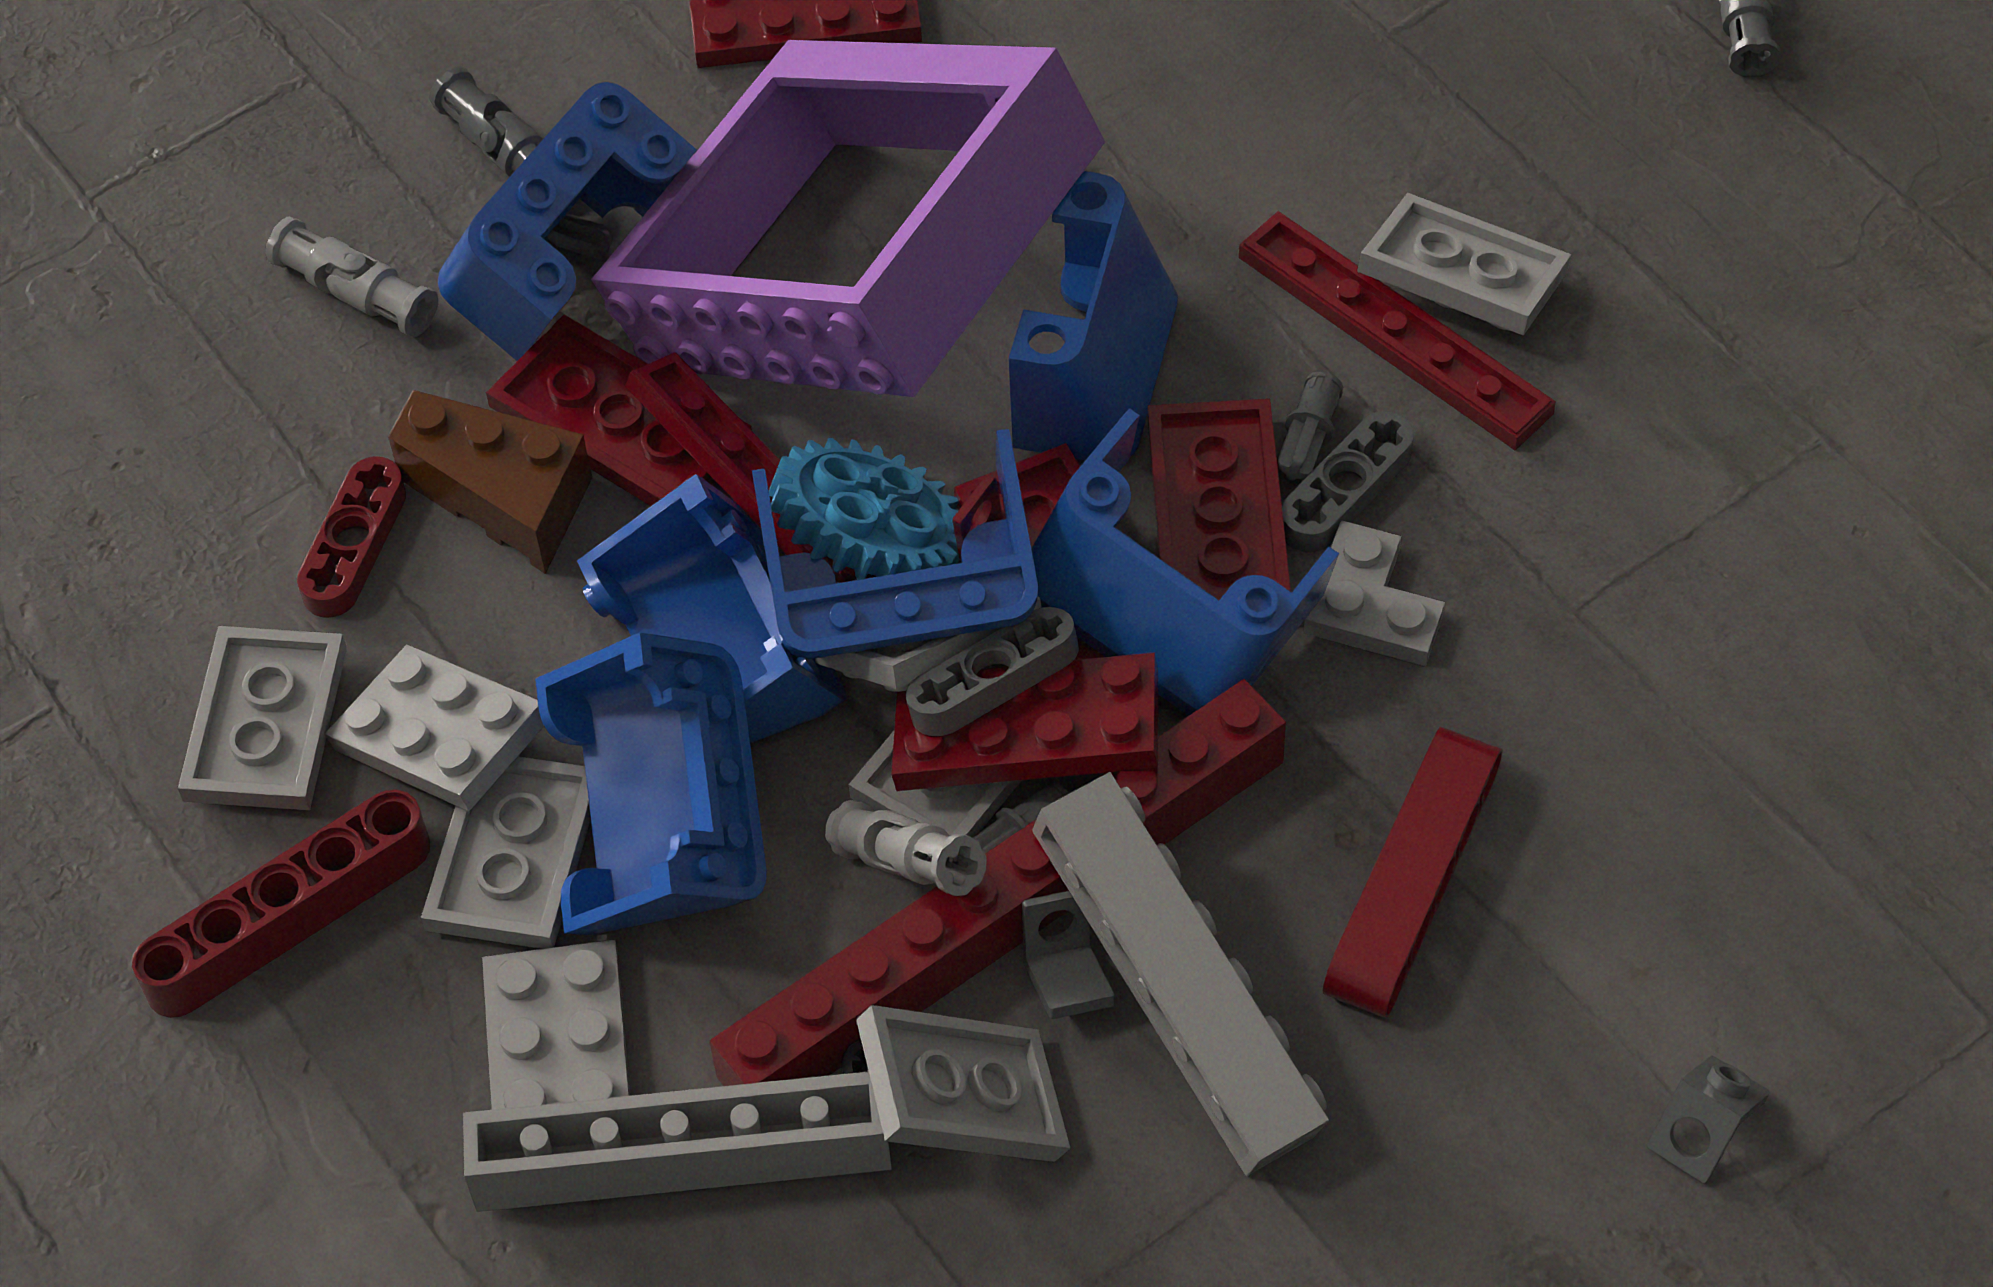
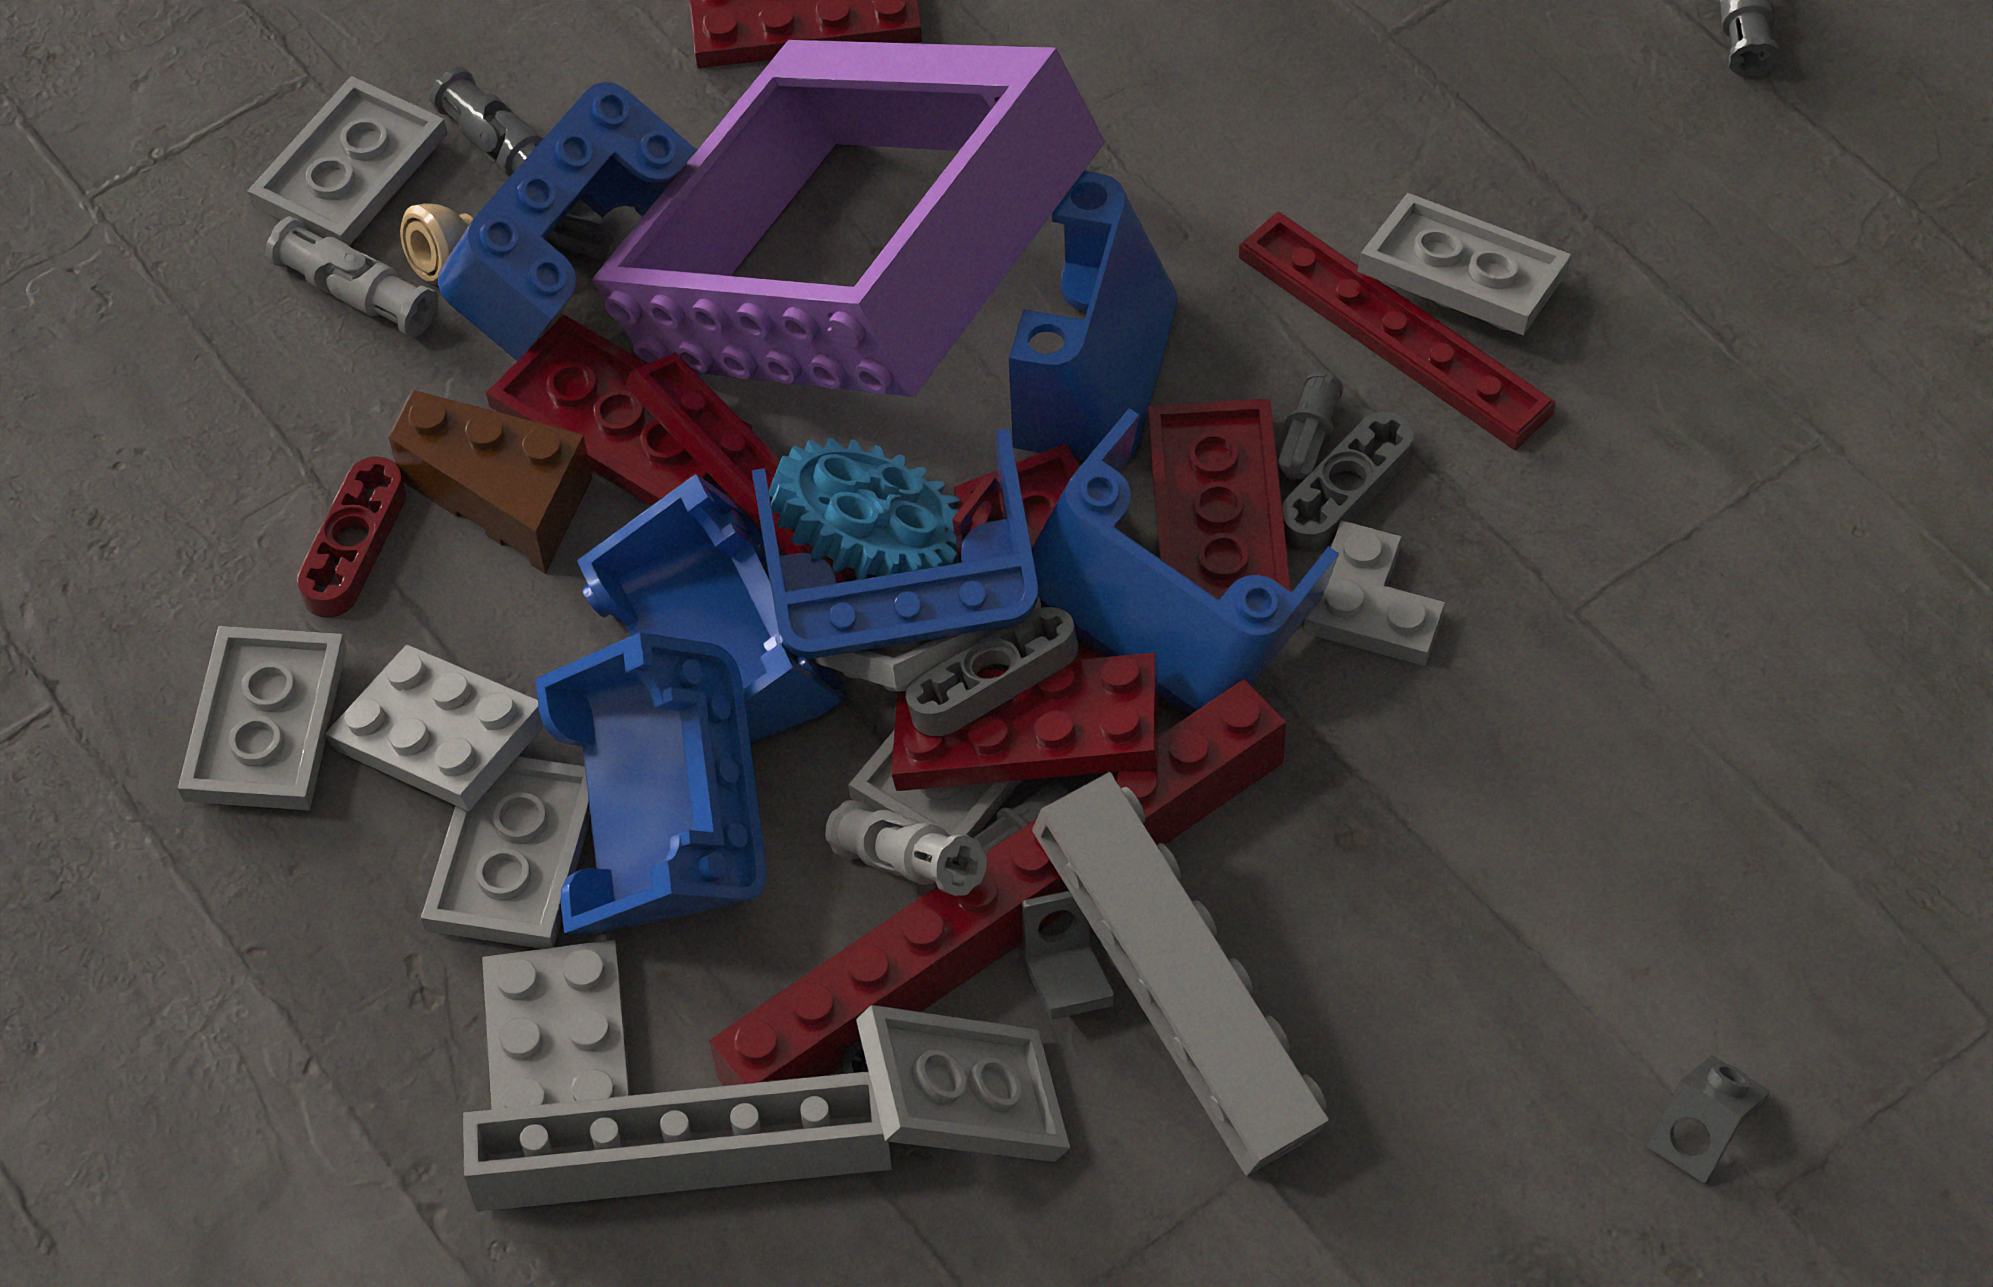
dark red beam [132,790,430,1018] -> none
dark red beam [1322,727,1503,1018] -> none
none -> light grey plate [247,76,448,246]
none -> tan brick [400,203,473,285]

